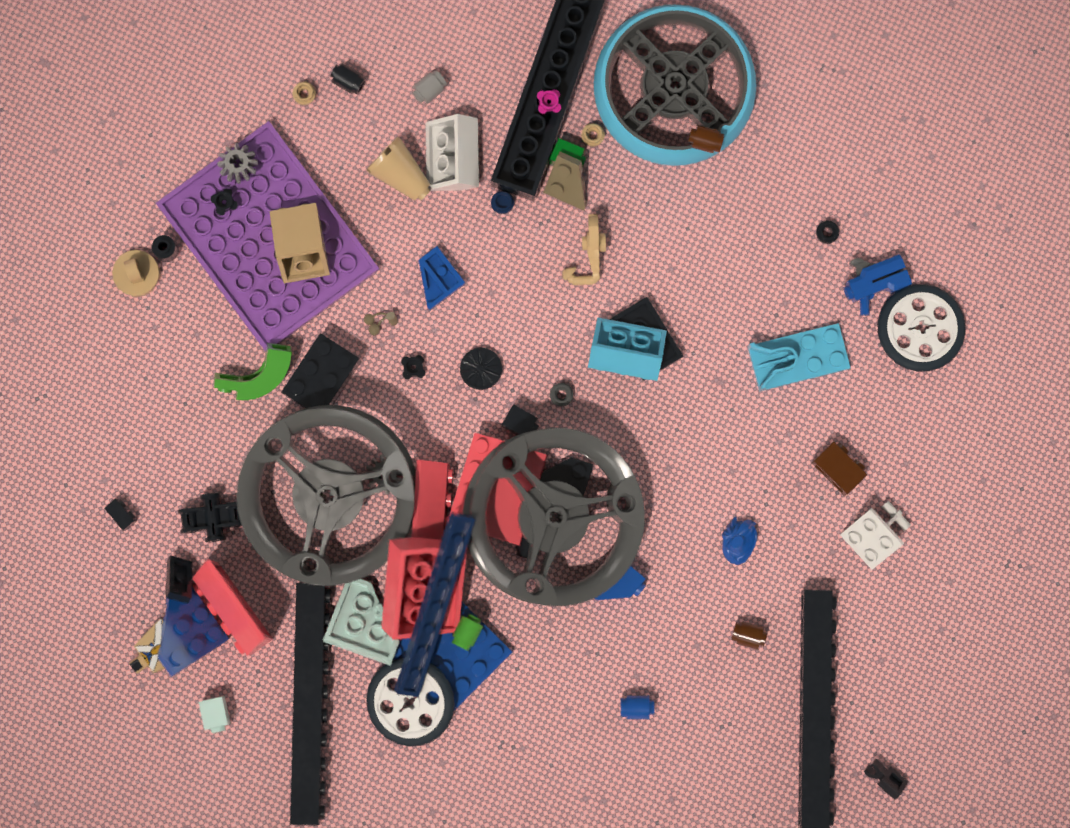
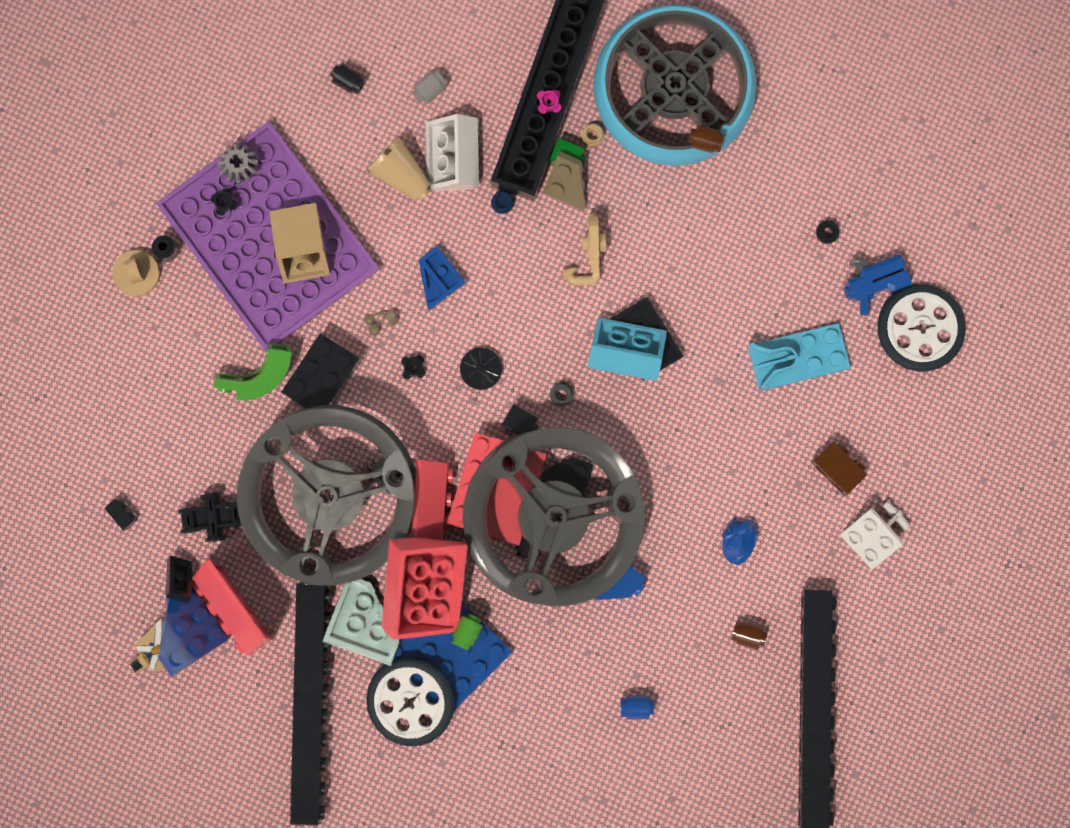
light aqua brick [198,696,231,733] -> none
tan plate [292,82,316,105] -> none
dark blue plate [394,512,476,697] -> none
black plate [864,759,909,800] -> none

